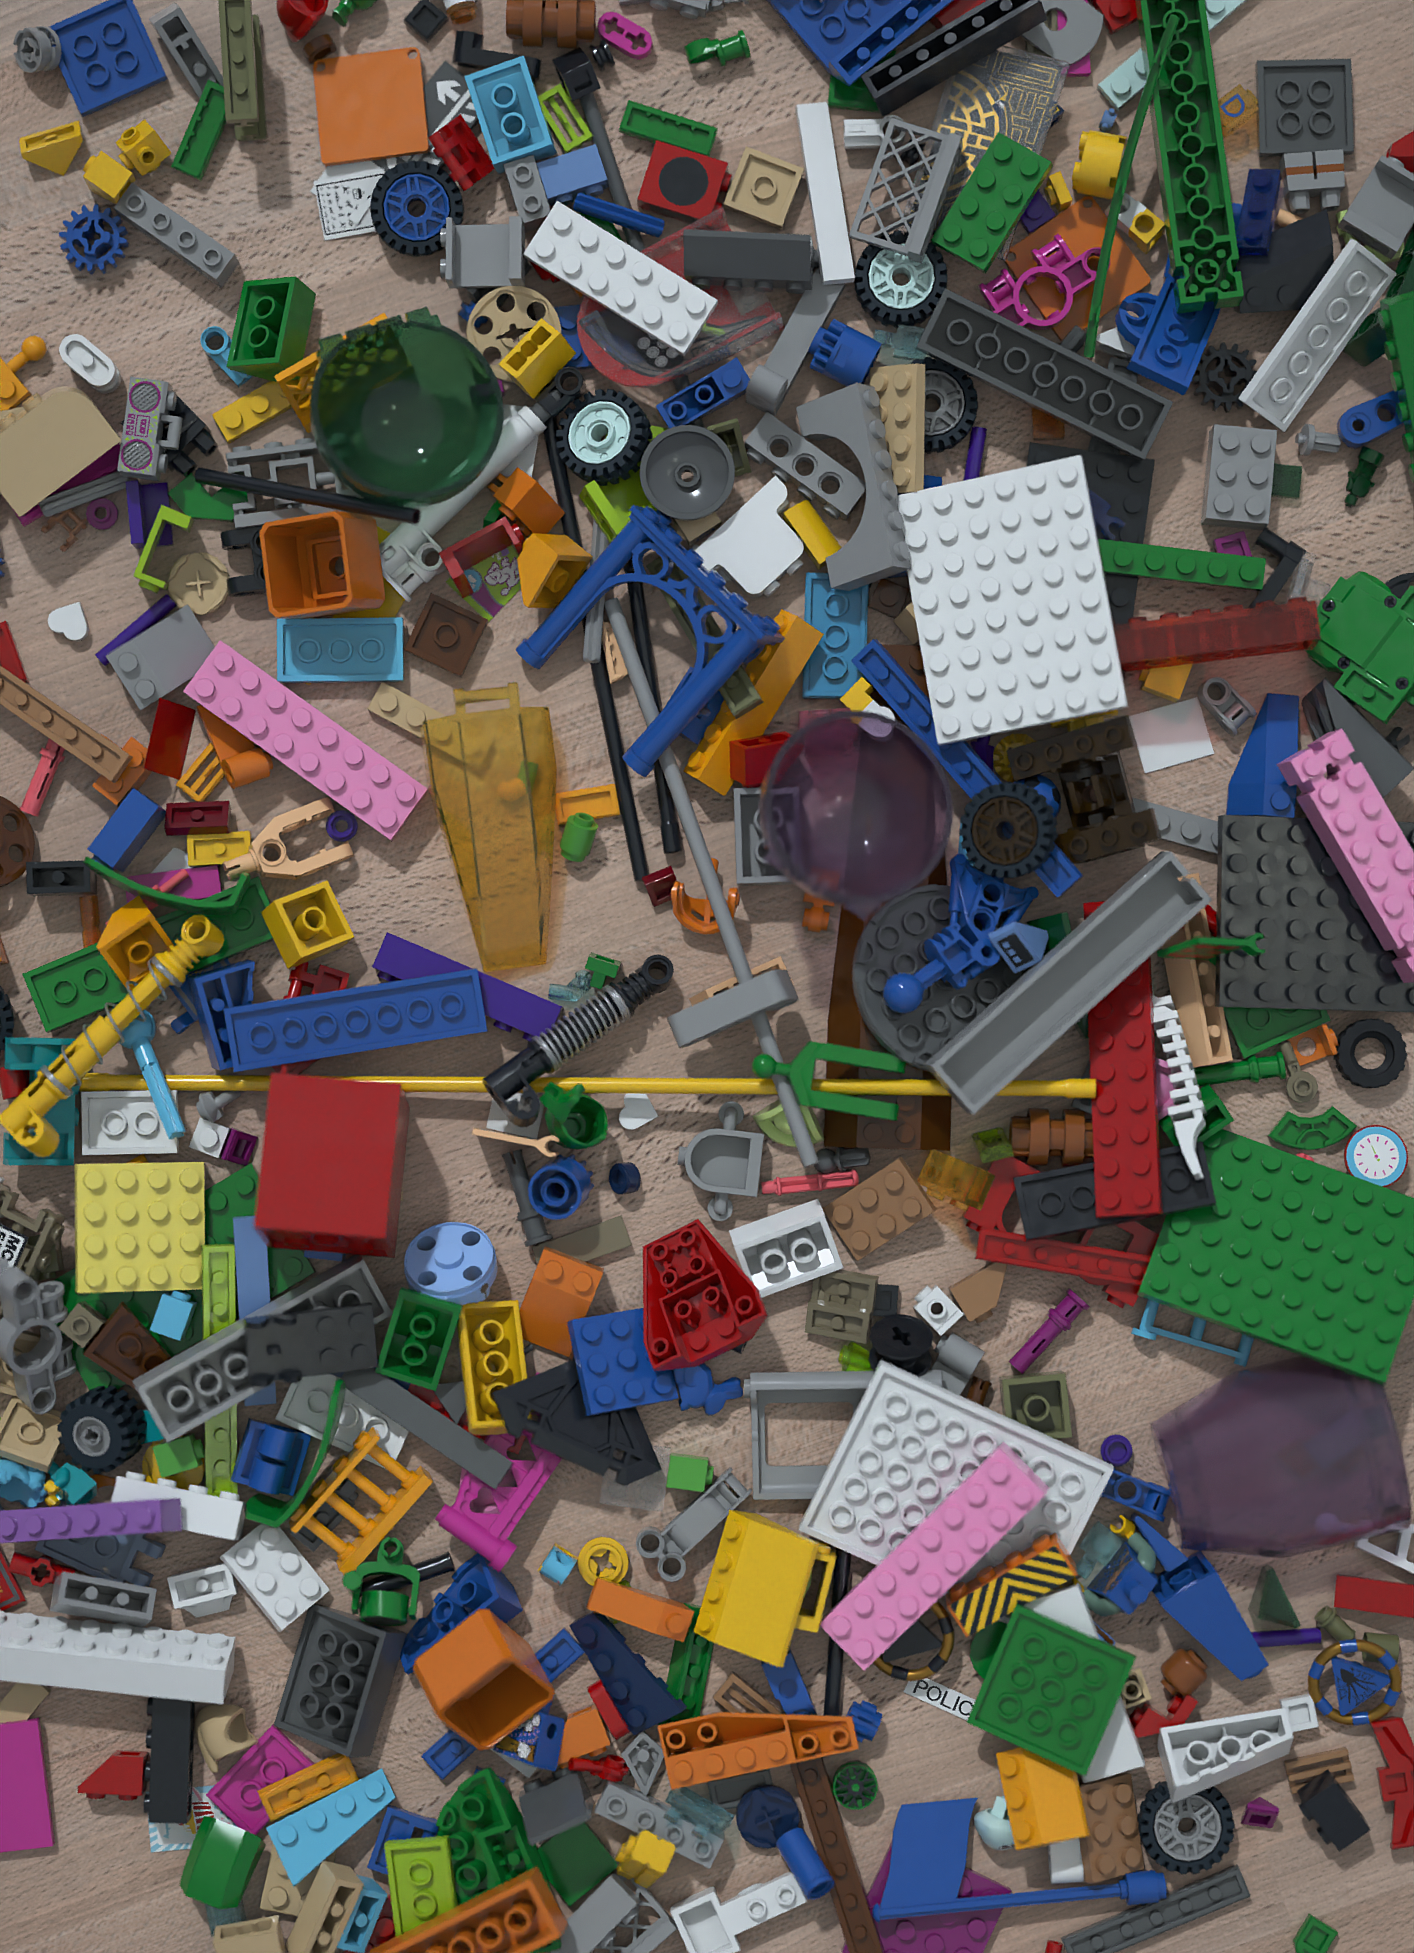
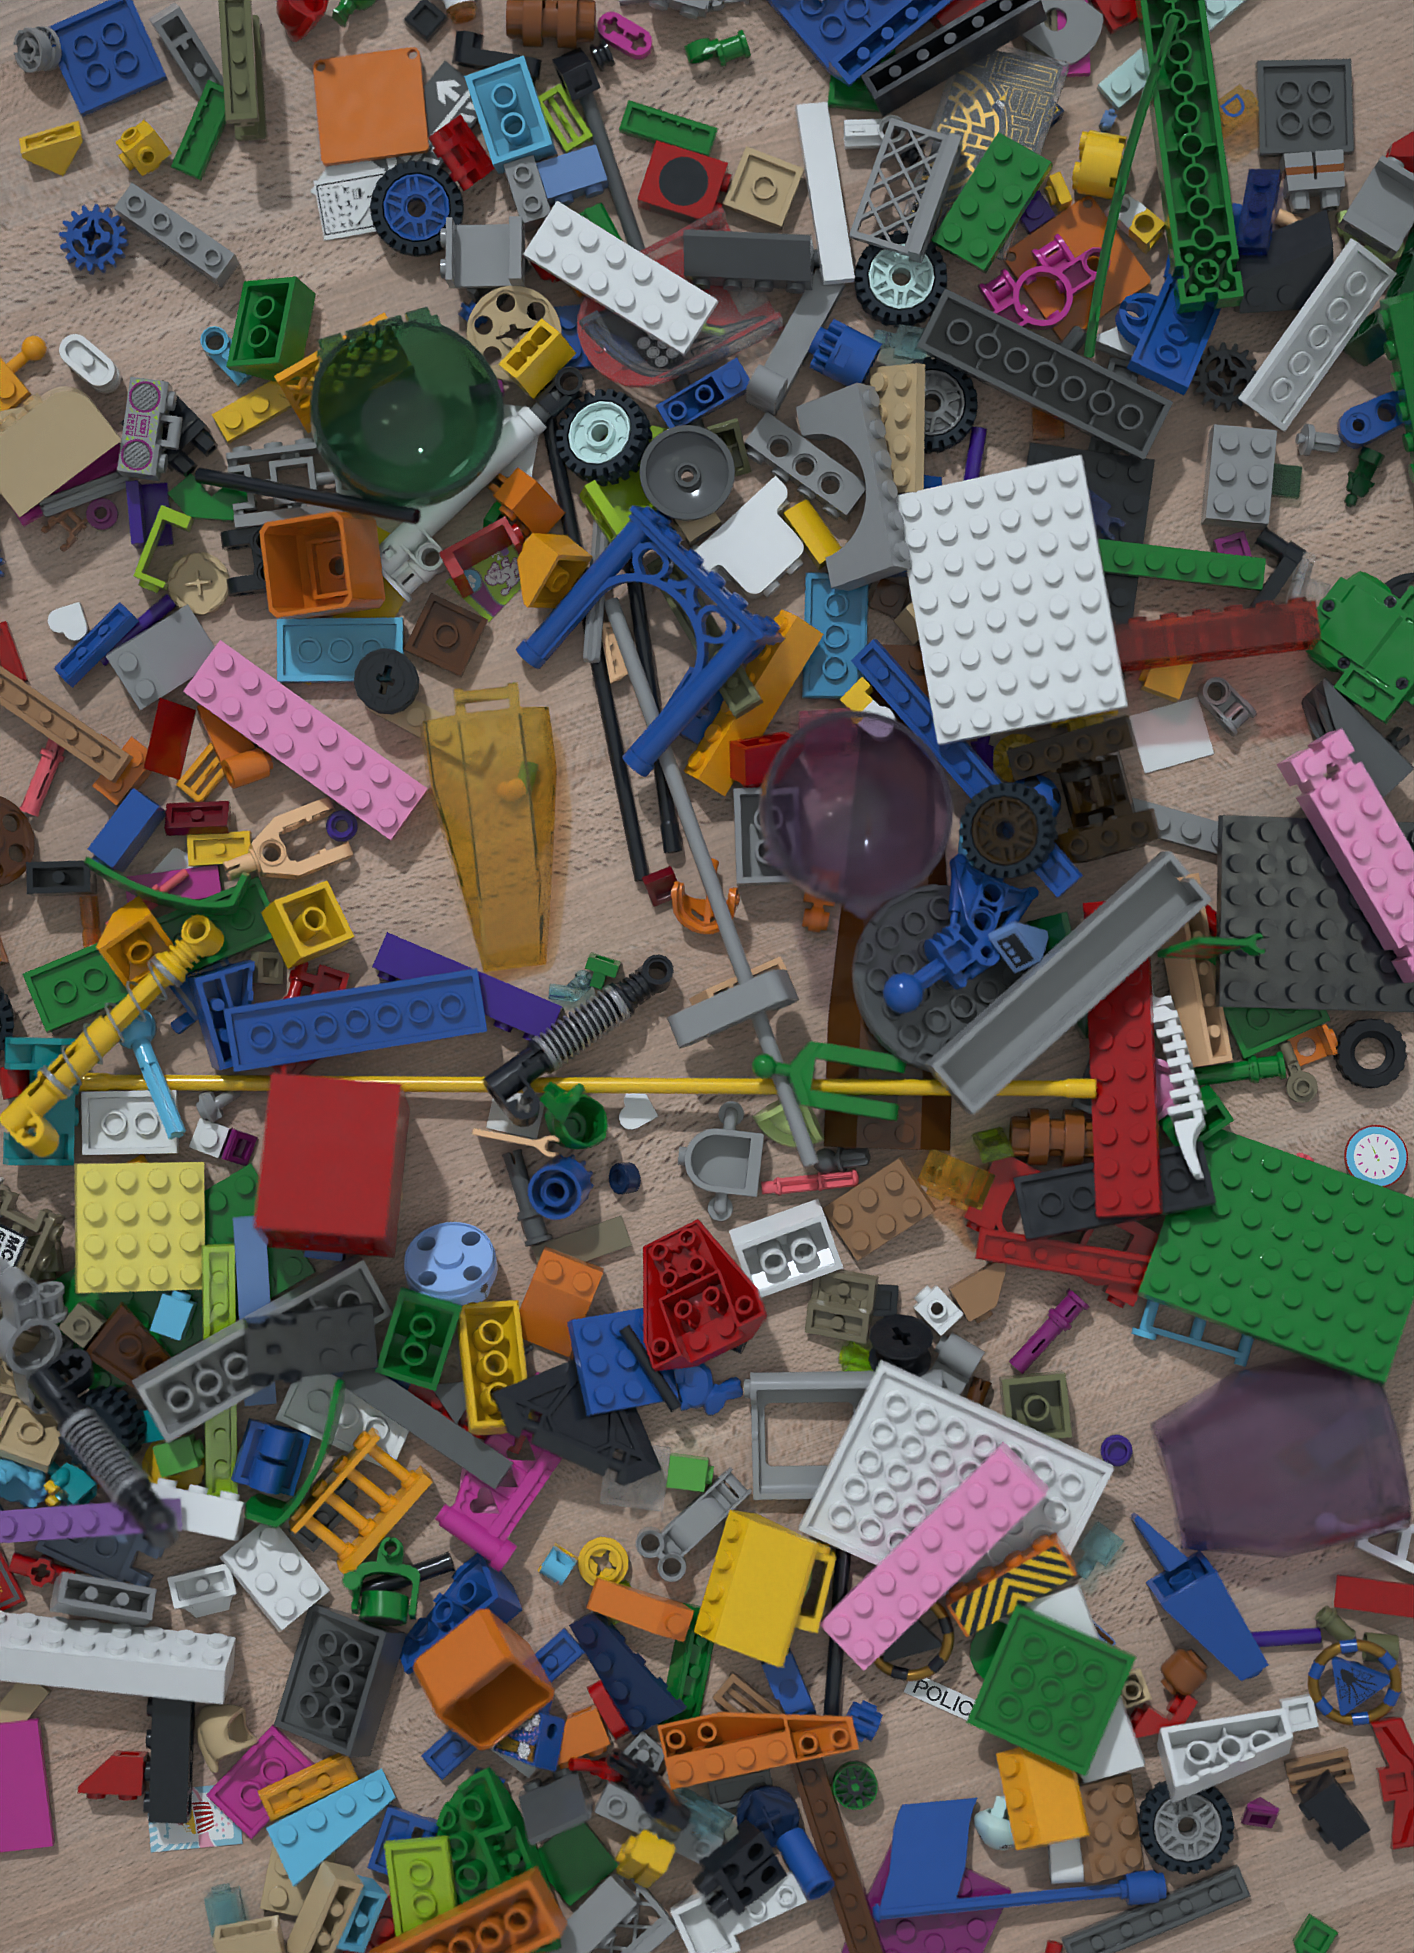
yellow slope [83,151,136,204] -> none
green slope [180,1816,266,1909] -> none
reddish brown tile [303,34,337,64] -> none
light orange tile [553,784,620,826] -> none
bright green brick [560,812,598,862] -> none
blue axle [573,193,665,238] -> none
torso [1060,1515,1158,1617] -> none
blue piece [1100,1467,1175,1522] -> none
blue wedge [1226,693,1299,818] -> none
clear green slope [1248,1564,1301,1629] -> none
green tile [1267,1106,1357,1150] -> none
none -> black piece [27,1349,179,1549]
none -> blue tile [54,602,139,688]
none -> dark tan plate [251,951,284,984]
none -> black piece [354,648,420,715]
none -> black beam [606,1748,692,1833]
none -> black bar [619,1325,682,1412]
none -> black hips [691,1819,787,1920]

